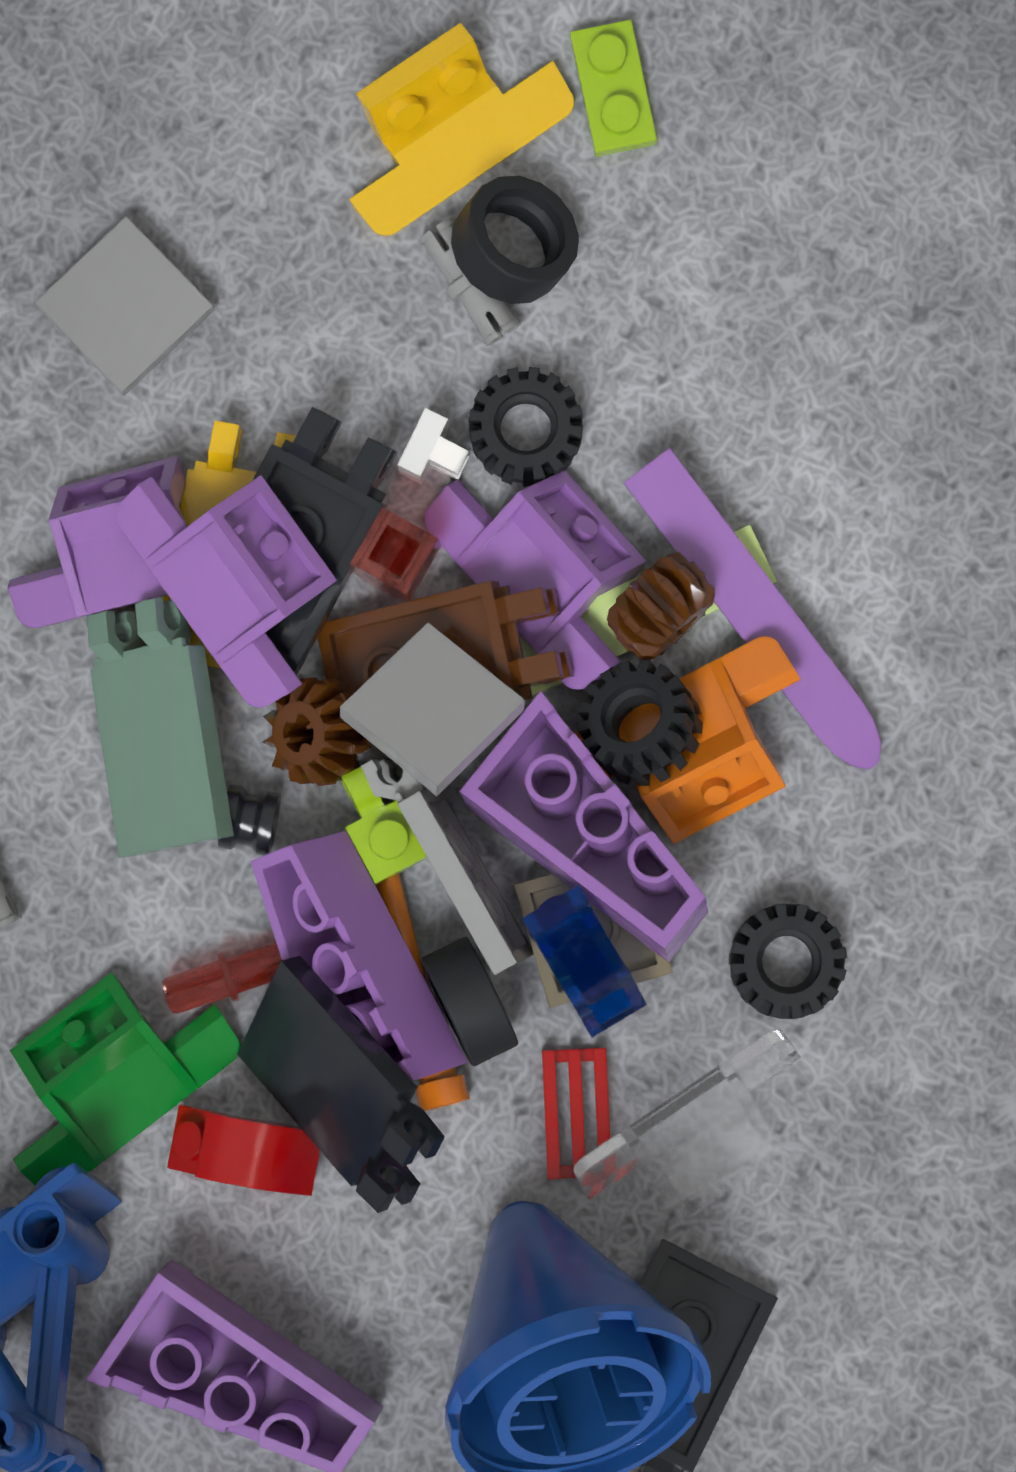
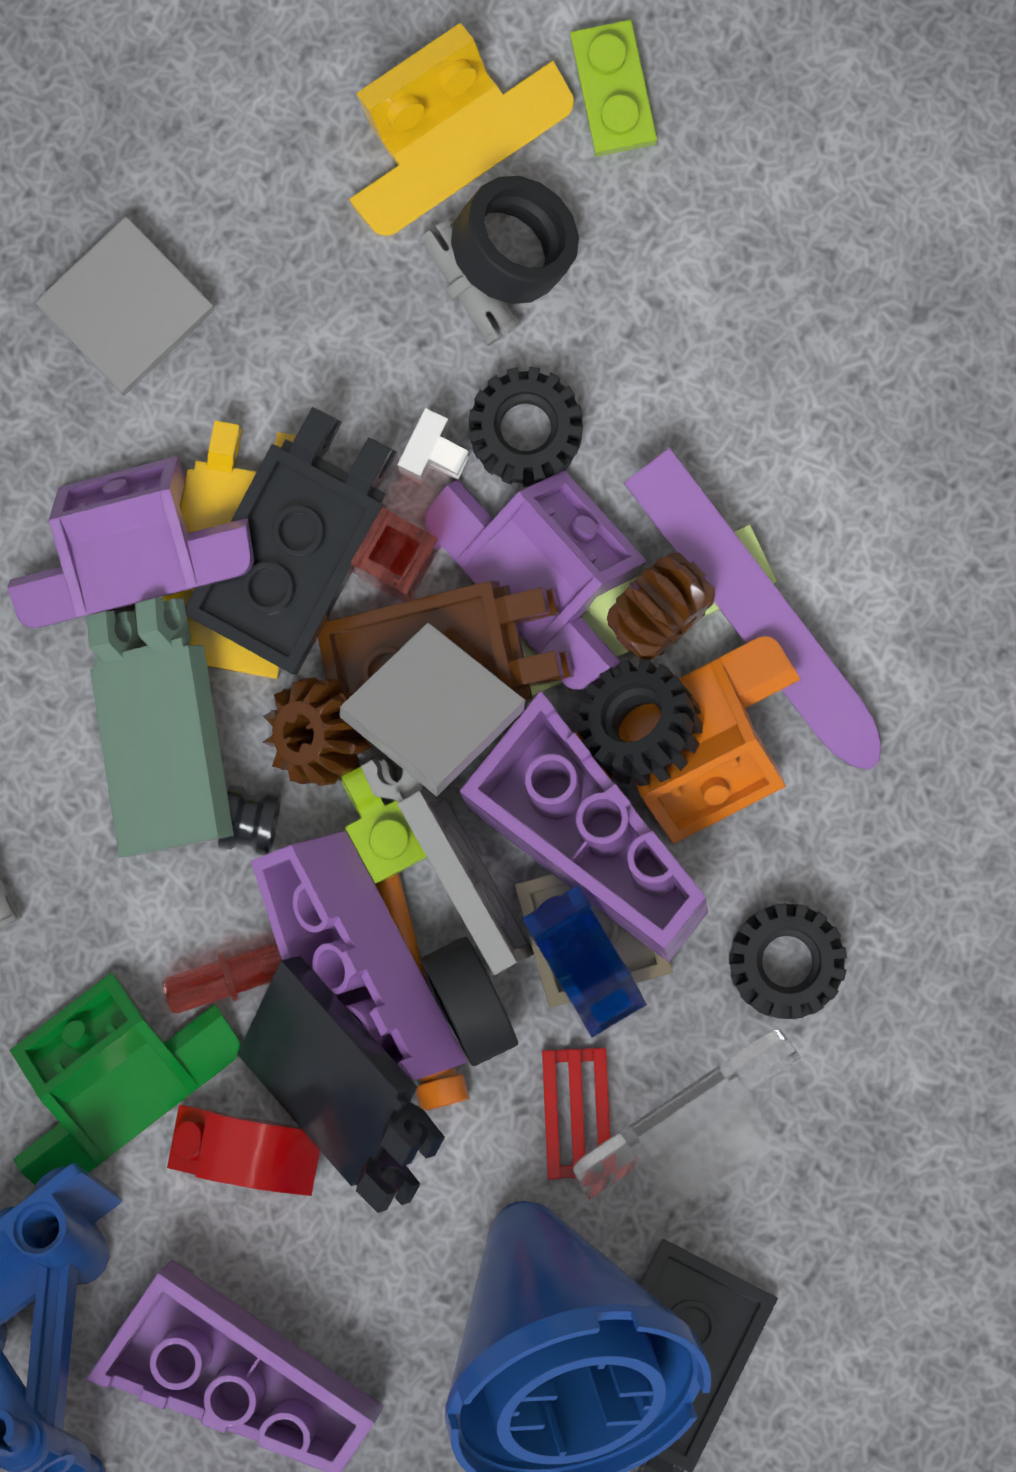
medium lavender plate [115,475,337,708] -> none

